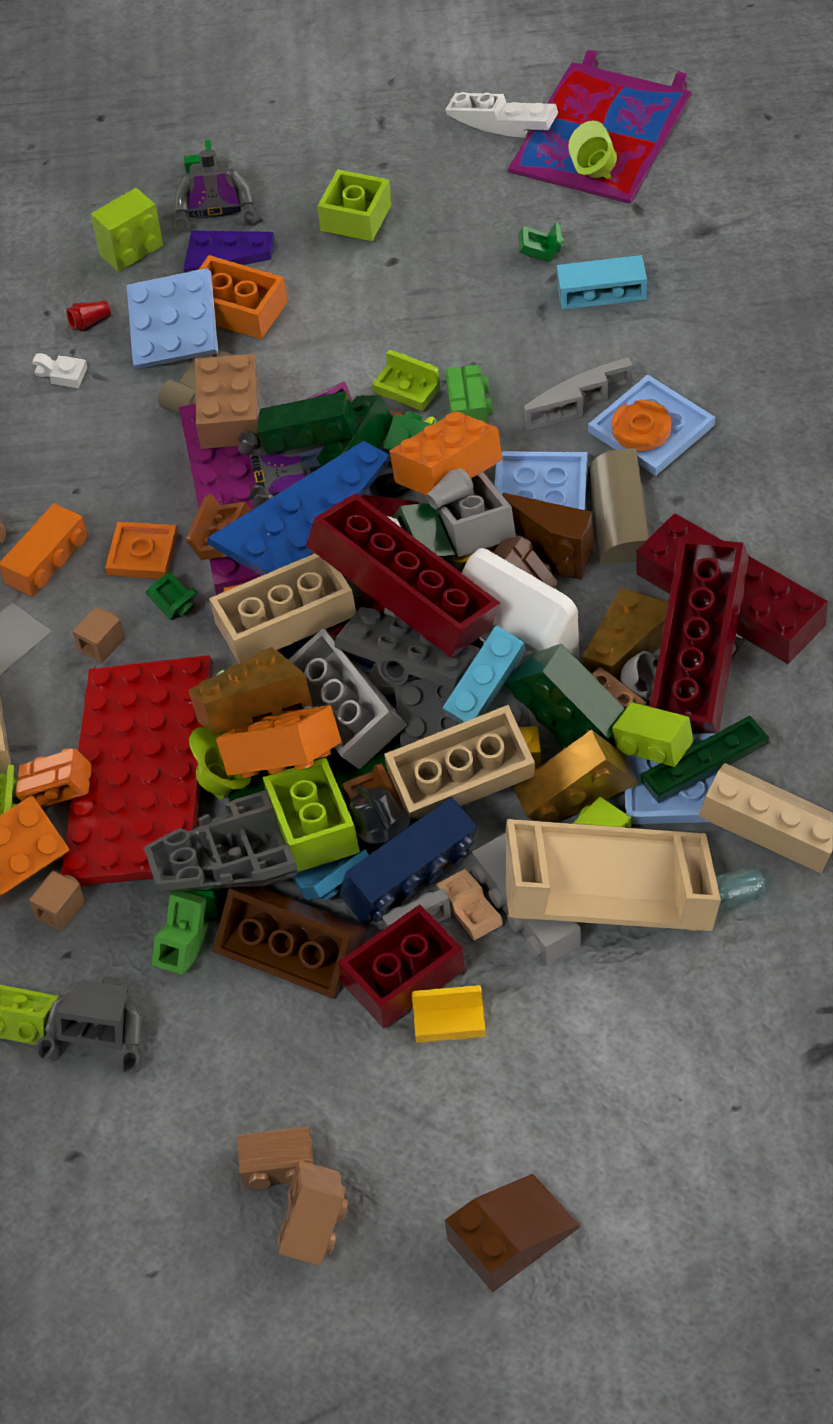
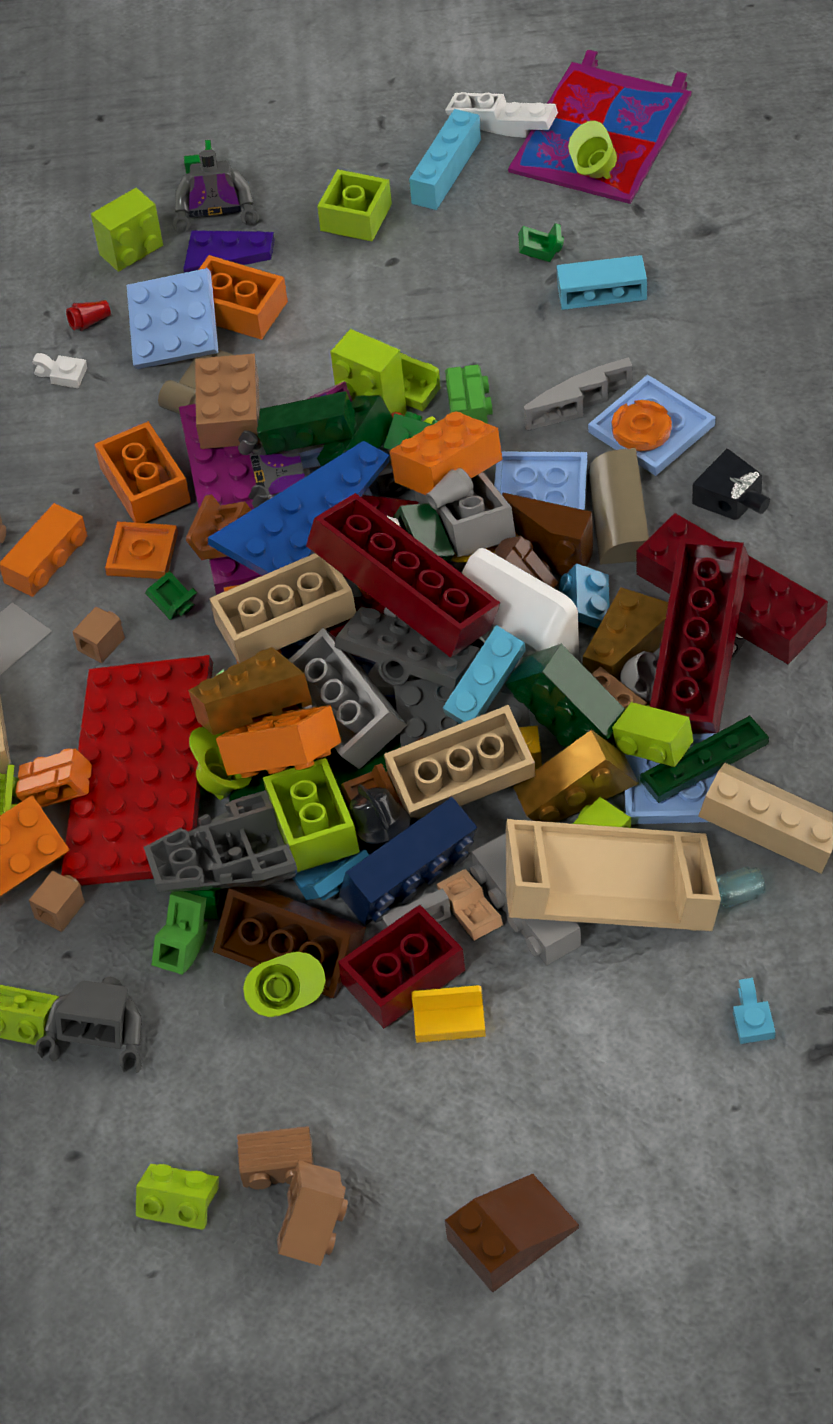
none -> orange brick [94,421,191,523]
none -> lime bracket [136,1164,219,1230]
none -> lime piece [243,952,326,1017]
none -> lime brick [330,329,407,415]
none -> medium azure brick [409,109,481,210]
none -> dark azure bracket [559,563,610,628]
none -> black torso [692,449,770,520]
none -> medium azure plate [733,978,776,1044]

